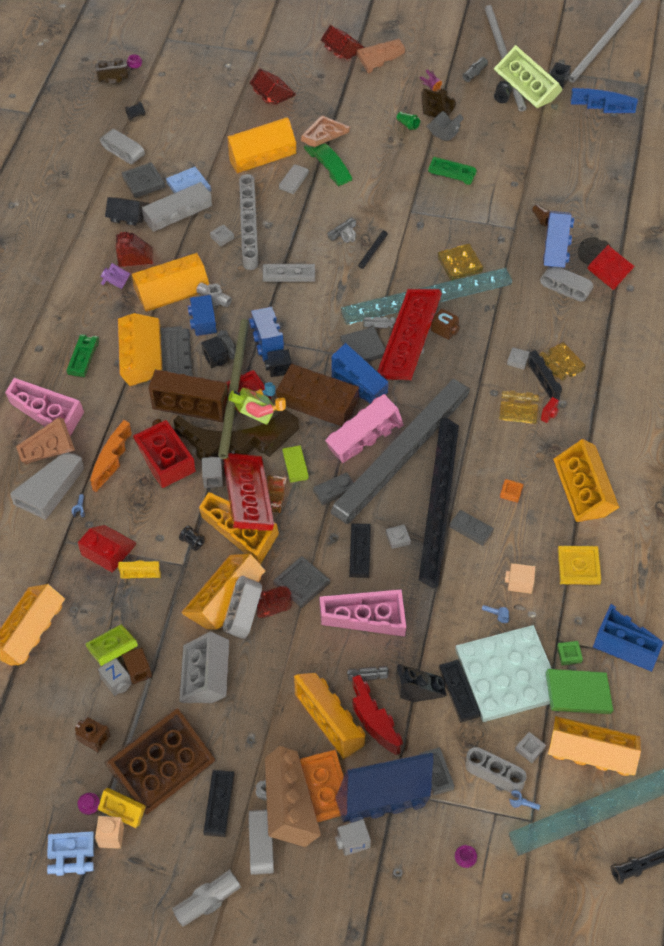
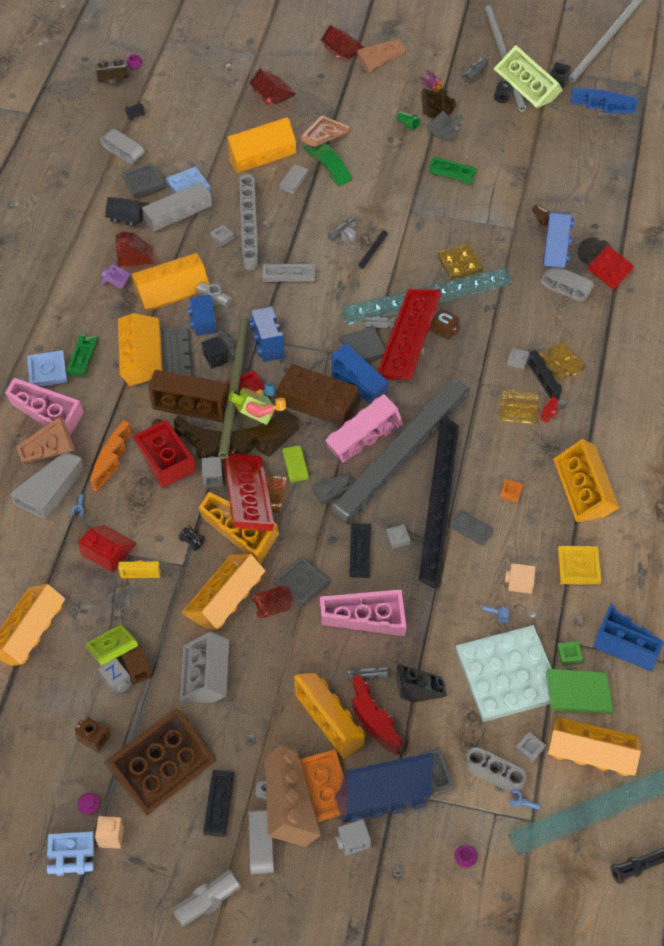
yellow plate [98,788,146,828] -> none
light grey beam [223,576,262,639] -> none
black brick [264,349,292,377] -> none
black tile [439,659,481,723] -> none
none -> light blue plate [27,350,67,387]

